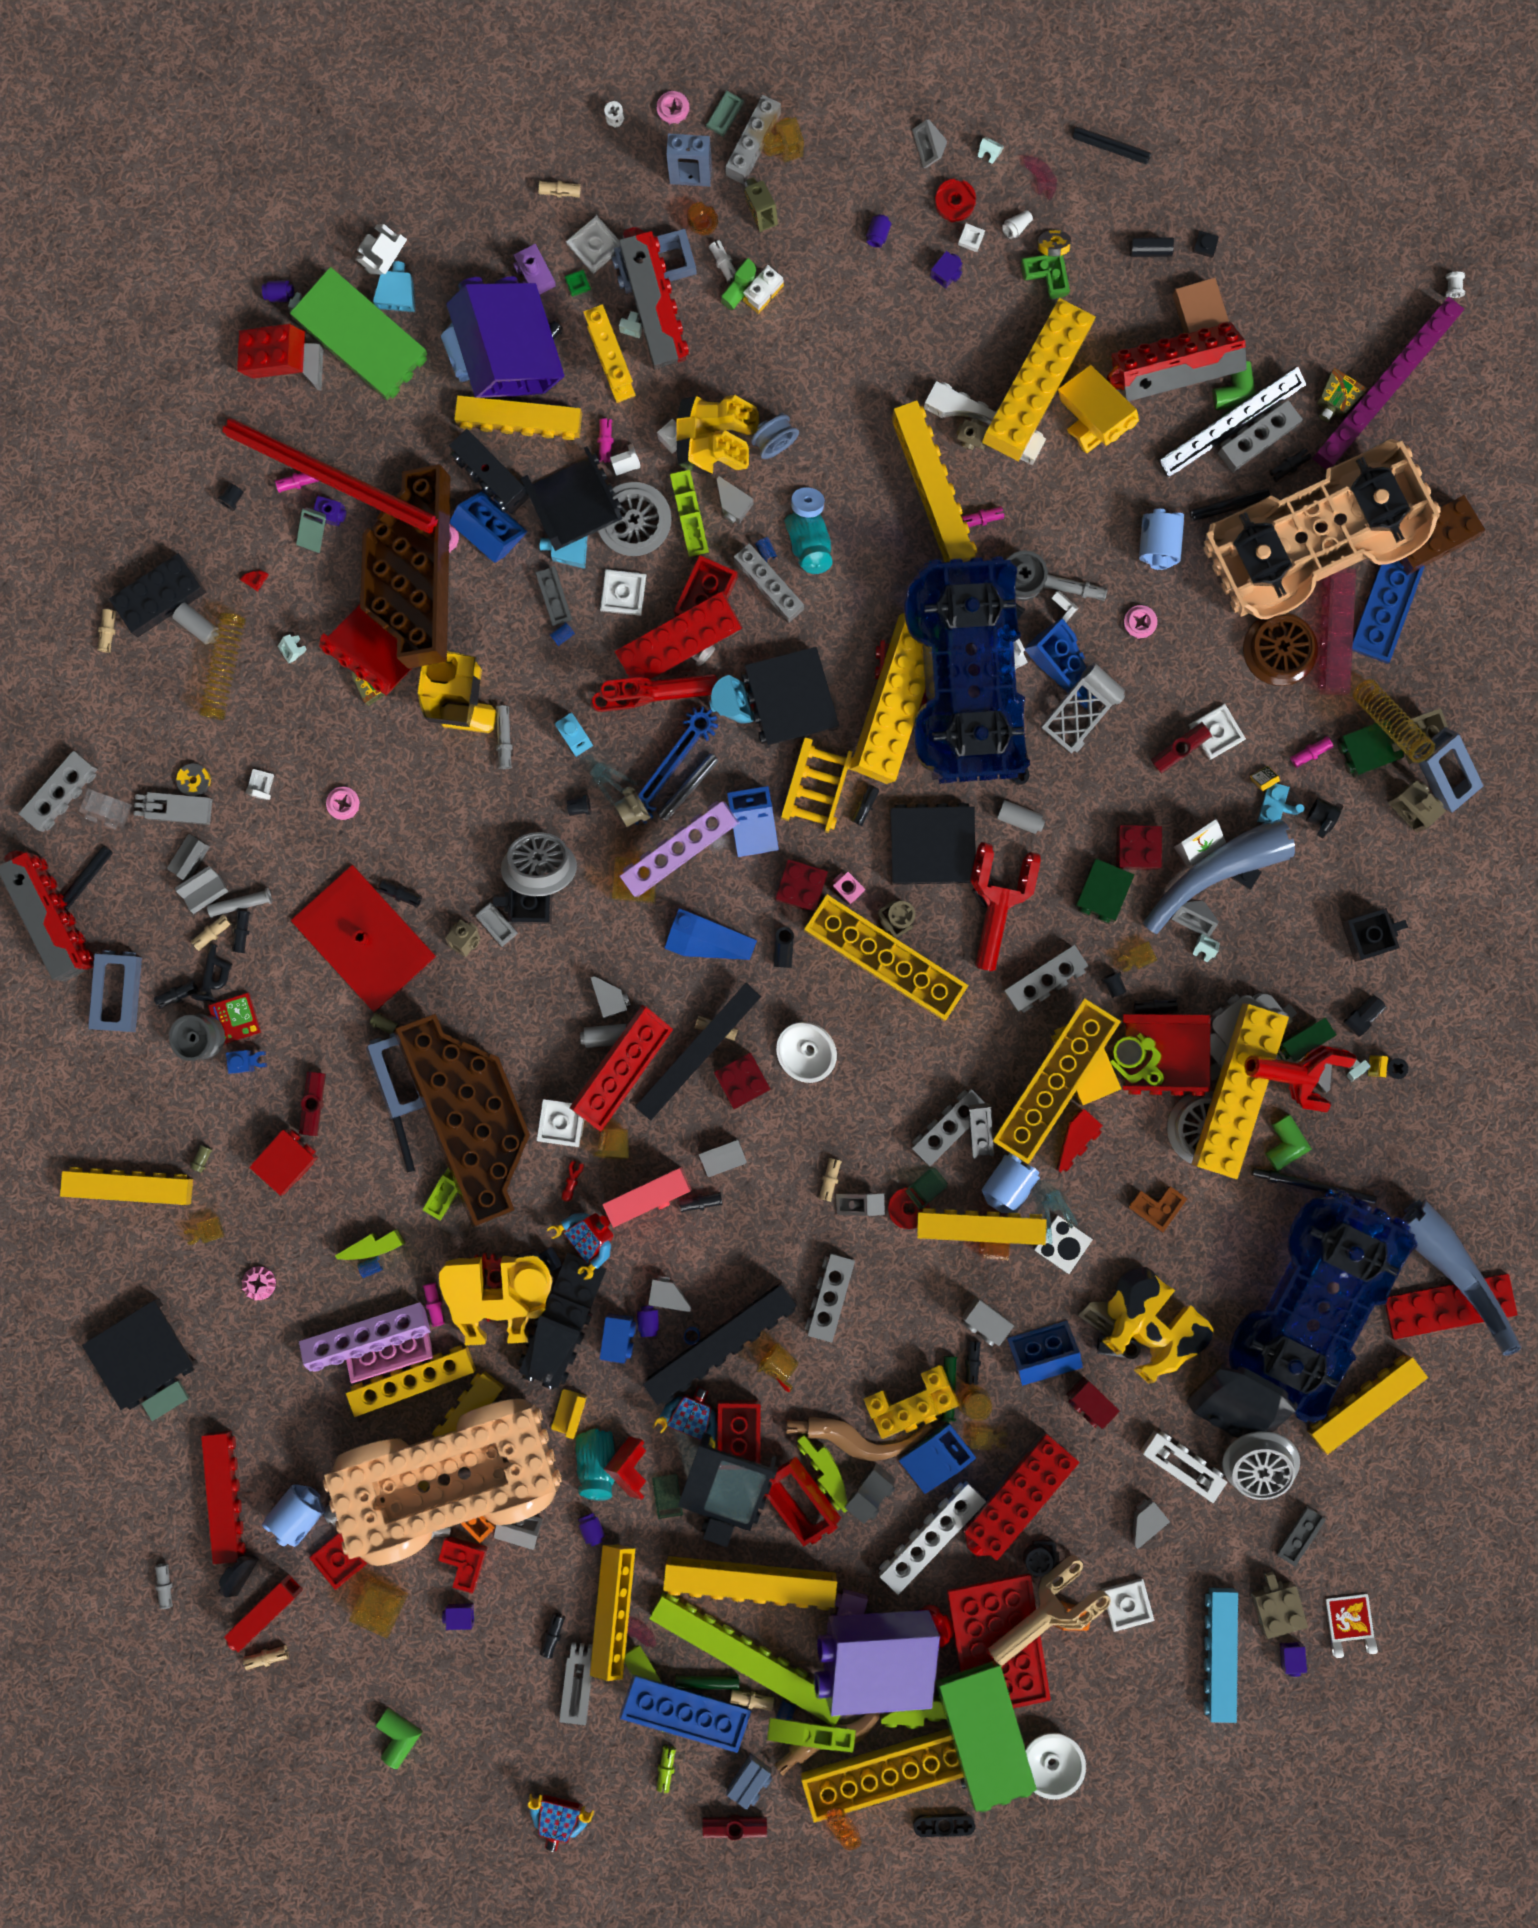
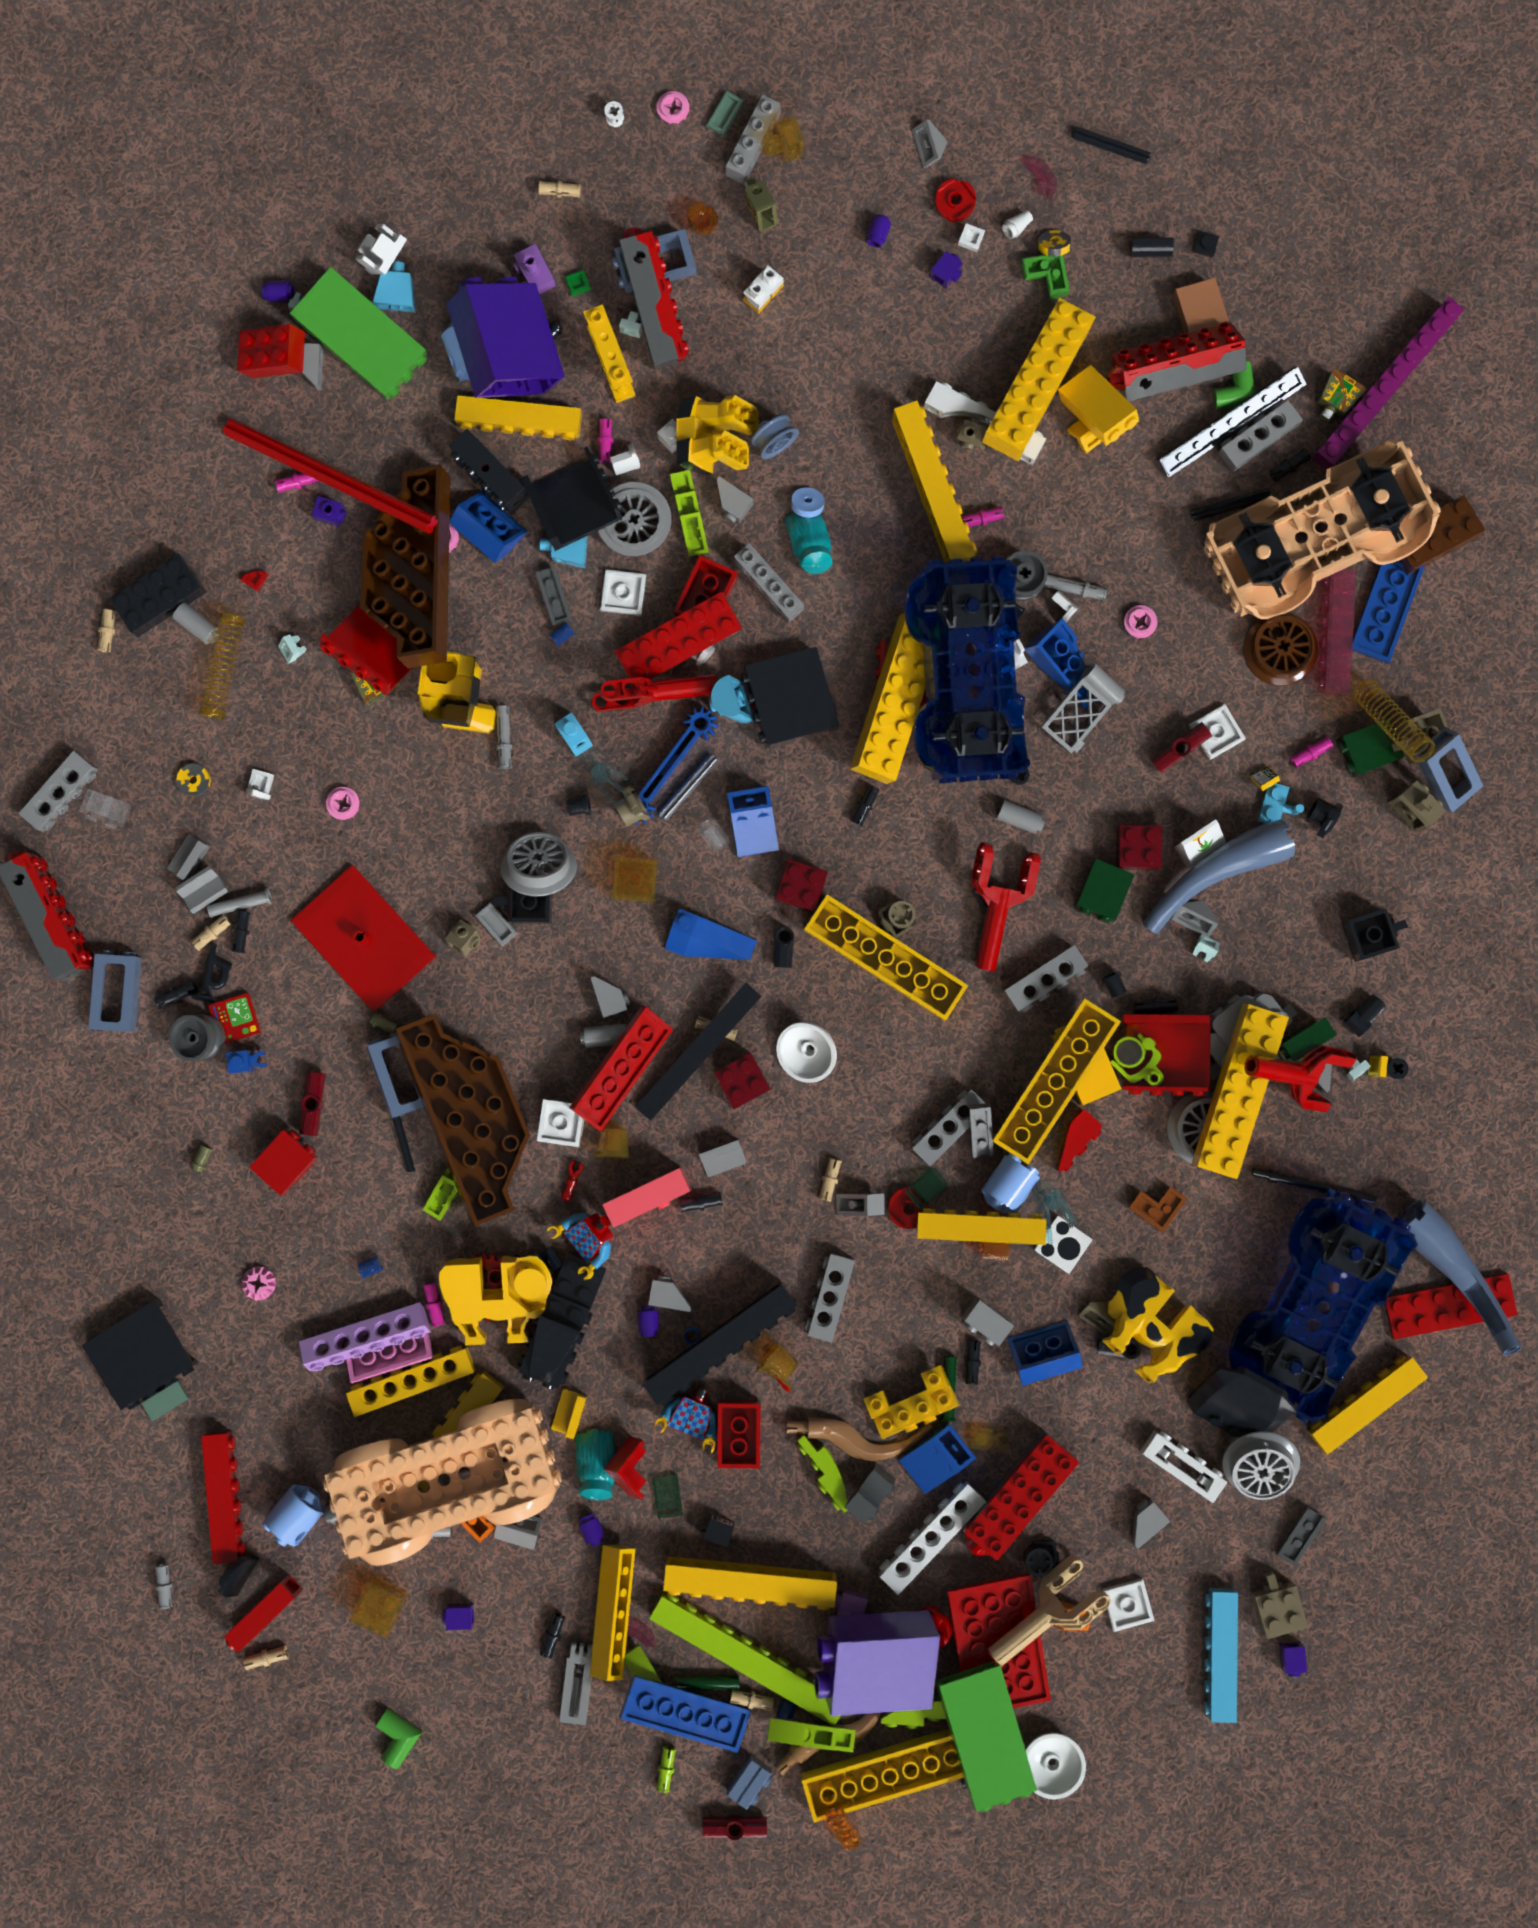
yellow brick [60,1167,193,1205] -> none
black axle [63,846,113,911] -> none
light grey hinge [133,792,212,825] -> none
clear yellow plate [184,1216,225,1245] -> none
black bush [217,483,244,511] -> none
sand green piece [296,507,326,553] -> none
red tile [309,1533,368,1590] -> none
lime slope [335,1229,406,1260] -> none
black pin [379,880,422,908] -> none
red panel [438,1536,488,1594] -> none
torso [528,1794,594,1851] -> none
white tile [566,215,620,274] -> none
blue brick [600,1313,637,1363] -> none
lavender brick [620,801,739,897] -> none
sand blue piece [667,134,712,187] -> none
panel [678,1432,778,1531] -> none
white pin [709,240,736,283] -> none
bright green brick [721,258,756,310] -> none
blue piece [755,537,777,562] -> none
red piece [758,1456,841,1547] -> none
yellow fence [781,738,853,833] -> none
bright pink brick [832,872,865,905] -> none
black panel [890,803,976,885] -> none
black beam [913,1813,975,1837] -> none
clear yellow hat [957,1385,992,1421] -> none
light aqua tile [978,137,1004,164] -> none
dark red brick [1066,1376,1120,1430] -> none
clear yellow plate [1117,941,1157,972] -> none
light blue cylinder [1139,509,1184,570] -> none
black plate [1232,869,1262,890] -> none
bright green brick [1265,1114,1312,1171] -> none
flag [1325,1594,1378,1658] -> none
white bush [1446,272,1465,298] -> none

